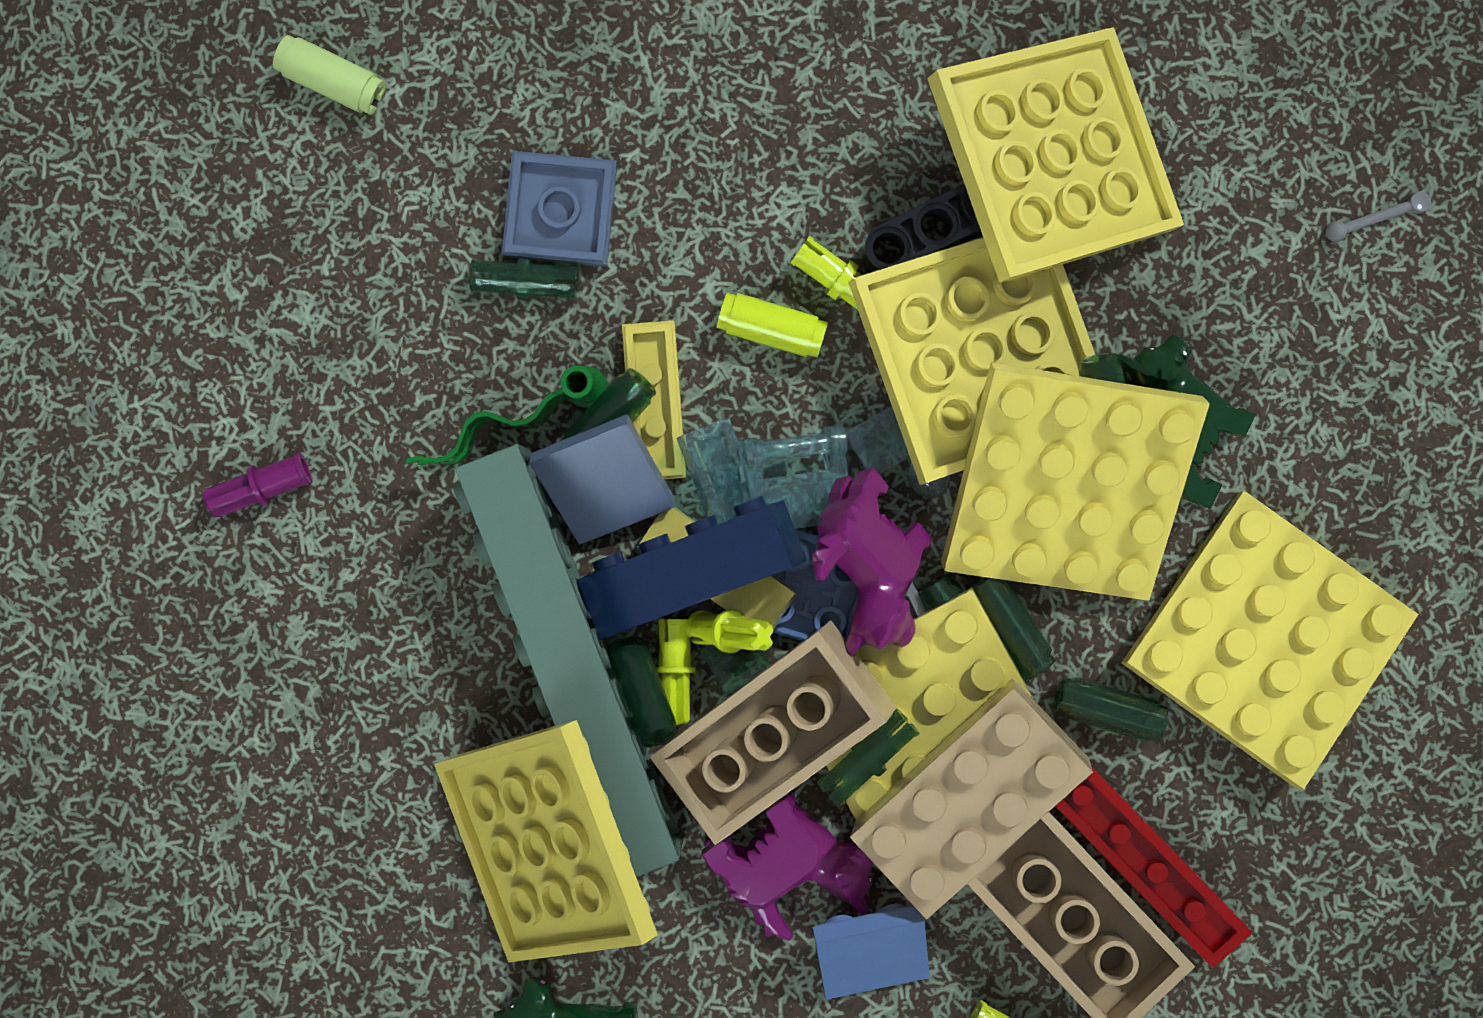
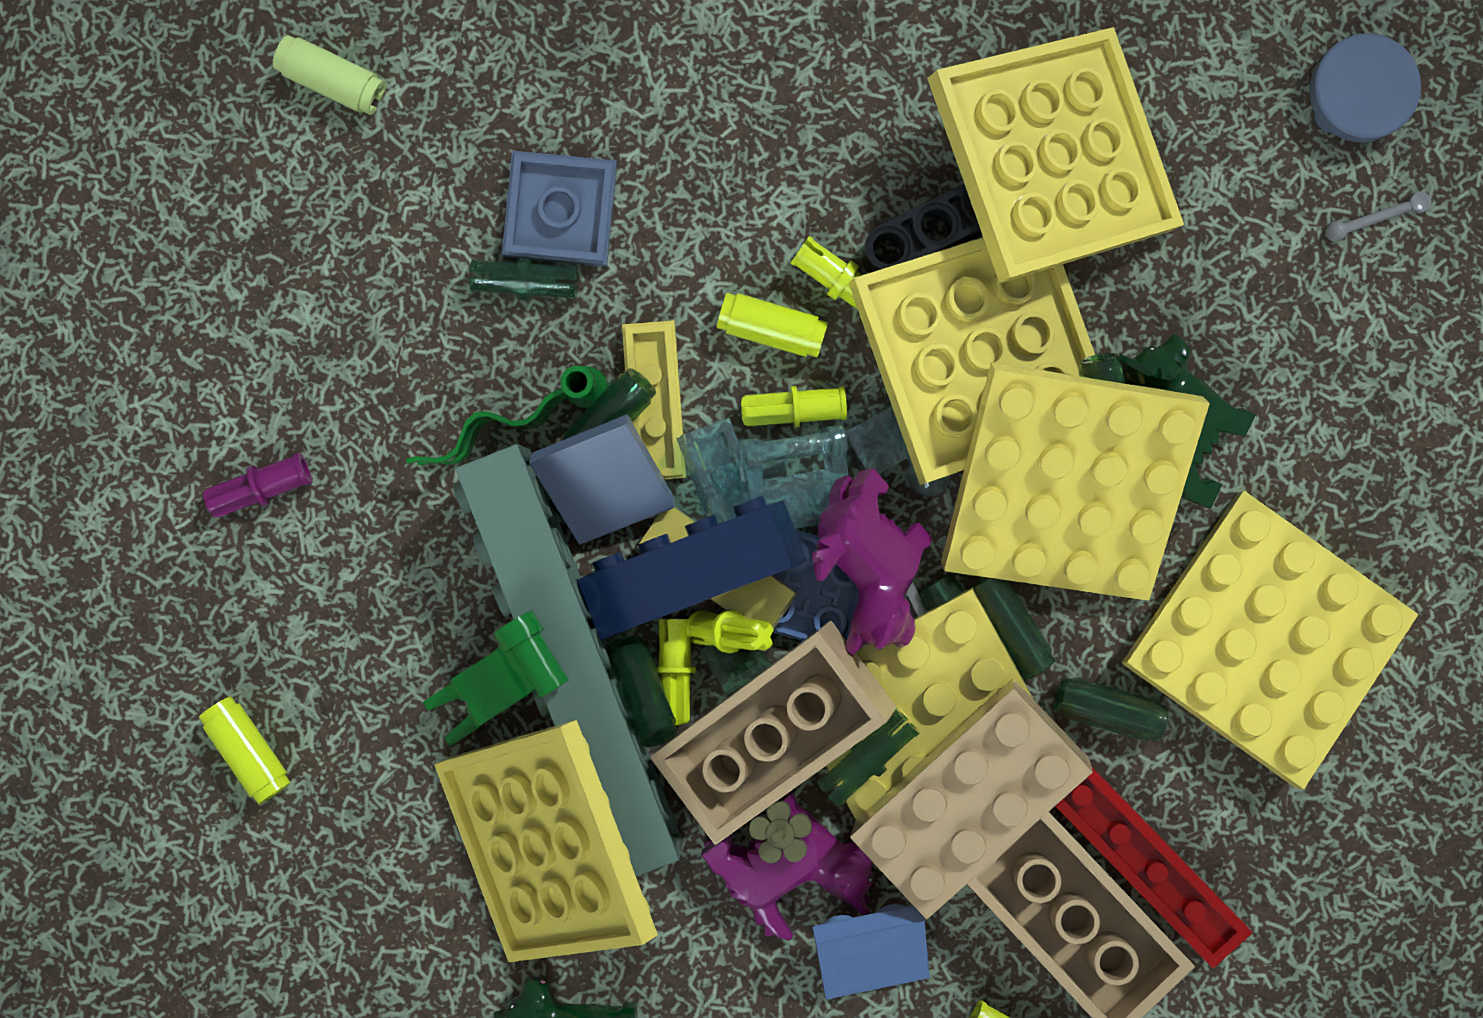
none -> neon yellow piece [199,696,291,805]
none -> green flag [422,610,569,747]
none -> neon yellow axle [741,386,847,428]
none -> olive plant [749,801,812,864]
none -> sand blue tile [1309,33,1421,142]

